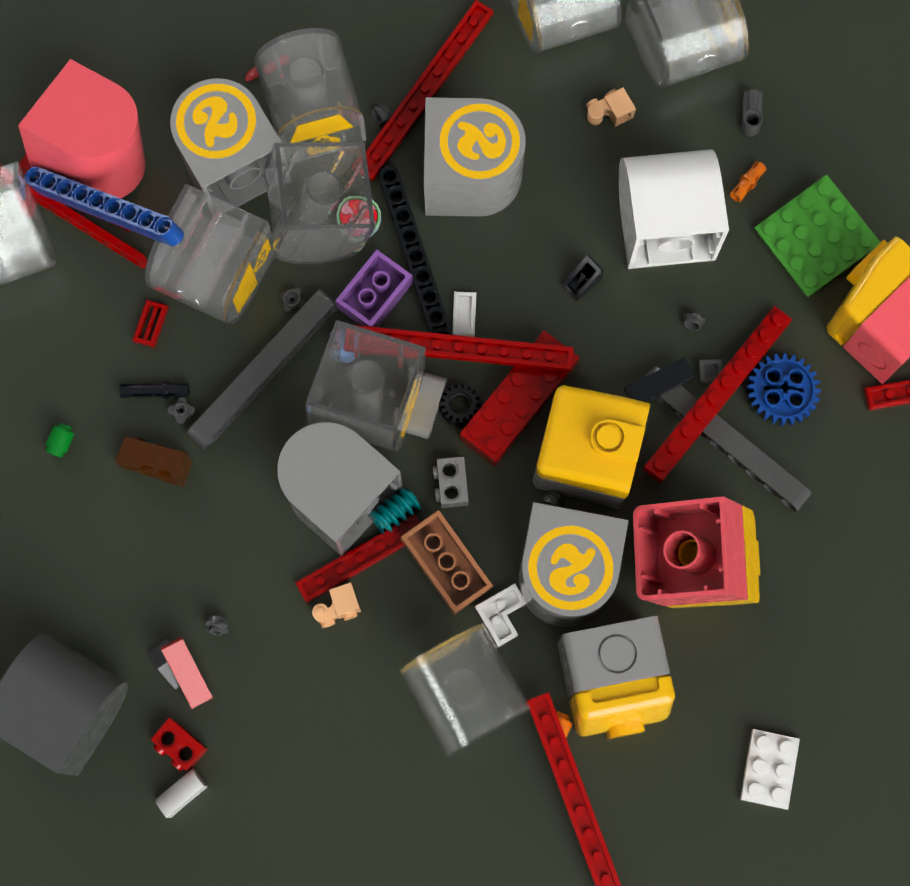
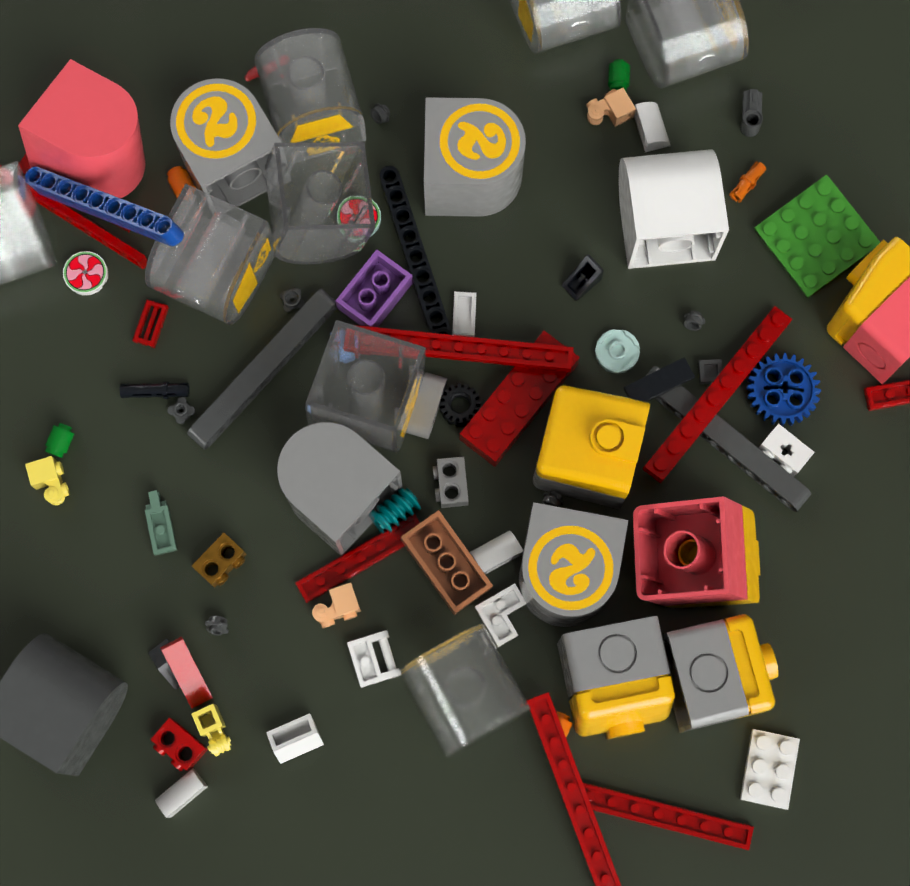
reddish brown wedge [115,436,193,488] -> none
red plate [354,0,494,182] -> none
none -> light yellow brick [25,456,70,506]
none -> tile [63,251,108,295]
none -> sand green hinge [145,490,178,556]
none -> orange brick [167,166,196,200]
none -> light yellow brick [191,704,231,757]
none -> pearl gold brick [192,533,247,588]
none -> white brick [266,713,324,764]
none -> white plate [347,630,401,688]
none -> white brick [469,530,523,575]
none -> red tile [563,783,754,850]
none -> light aqua tile [595,329,640,374]
none -> green brick [608,59,630,92]
none -> white brick [634,102,670,152]
none -> light grey piece [662,614,778,733]
none -> white brick [759,424,815,477]

